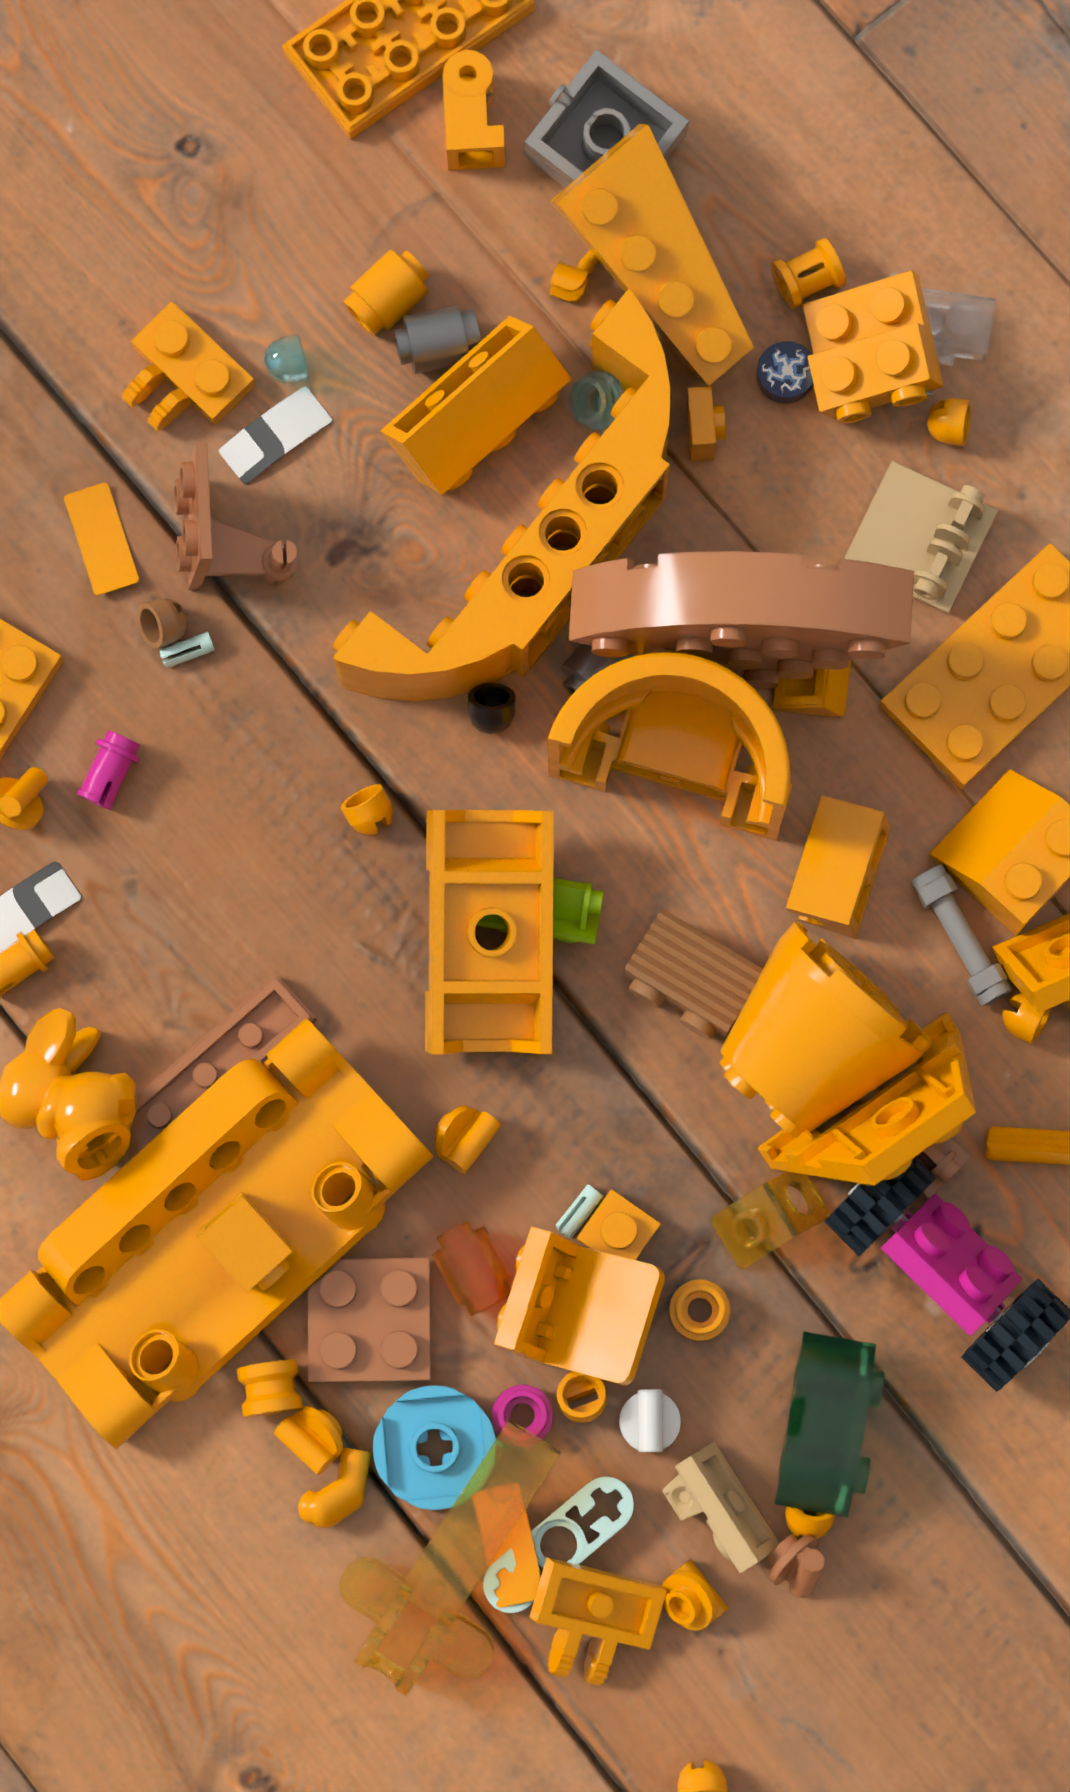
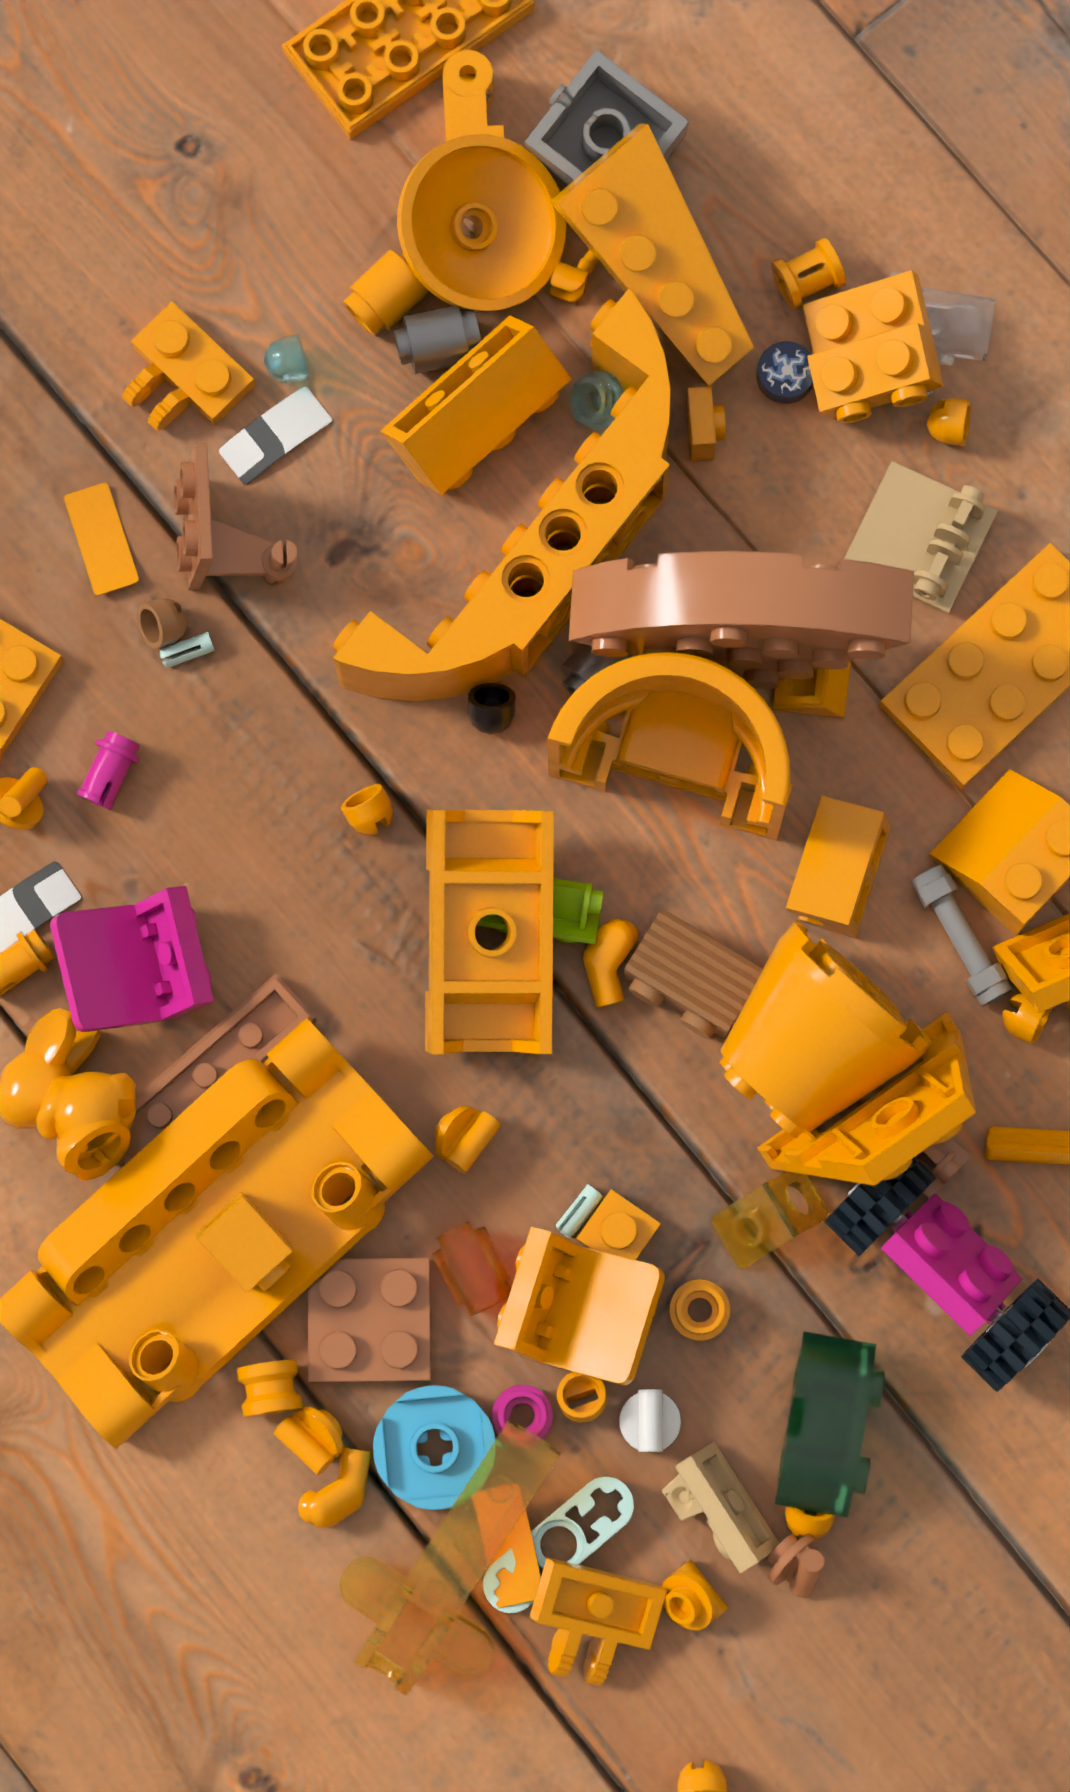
none -> dark pink bracket [50,886,214,1032]
none -> light orange dish [397,134,566,312]
none -> light orange arm [583,919,639,1007]

